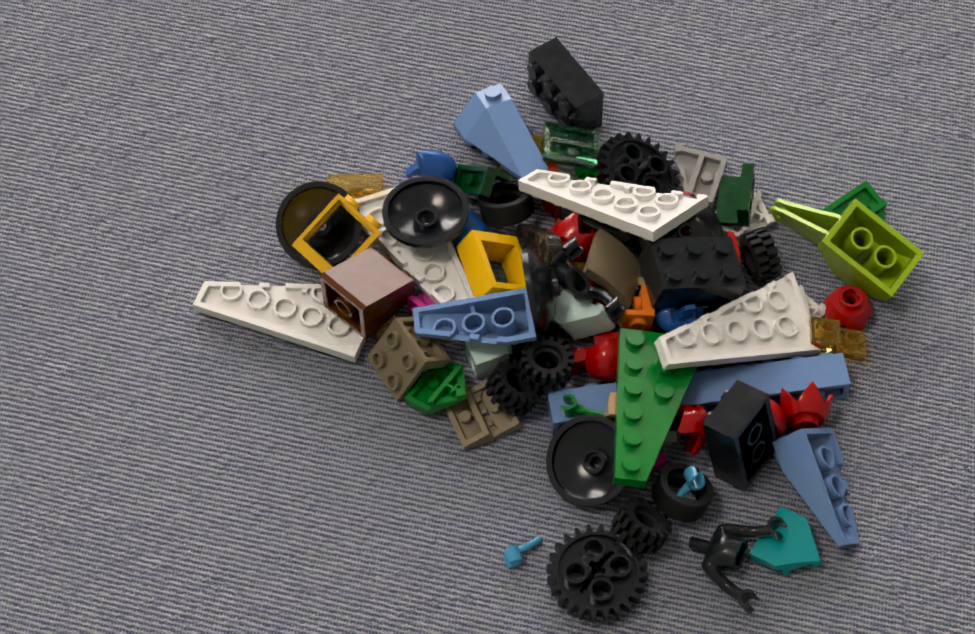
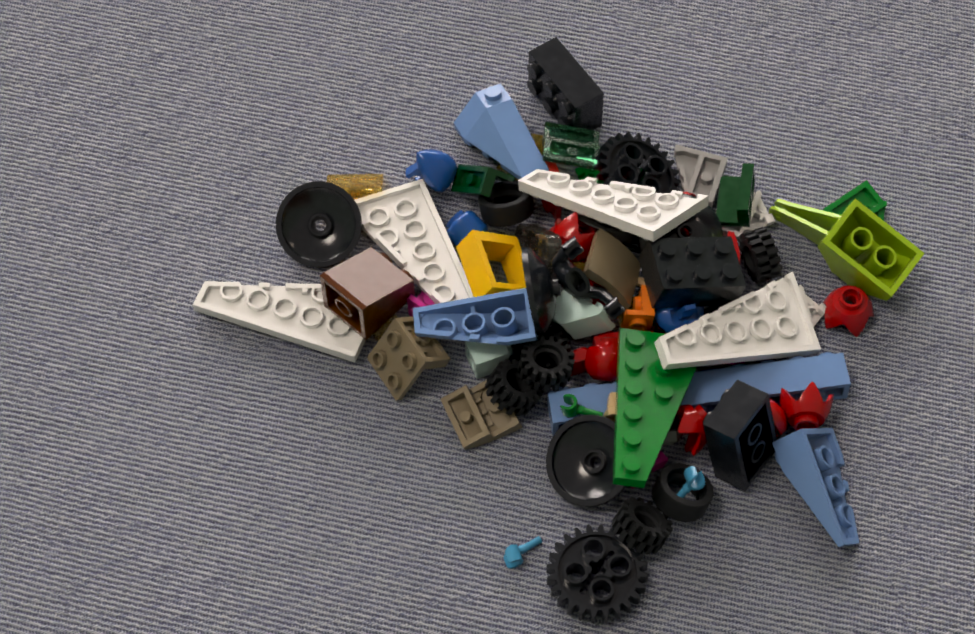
yellow window [292,193,383,273] -> none
black dish [382,176,469,248] -> none
green slope [404,361,467,415] -> none
black piece [688,516,787,613] -> none
teal slope [748,507,822,577] -> none
clear yellow slope [809,316,866,362] -> none

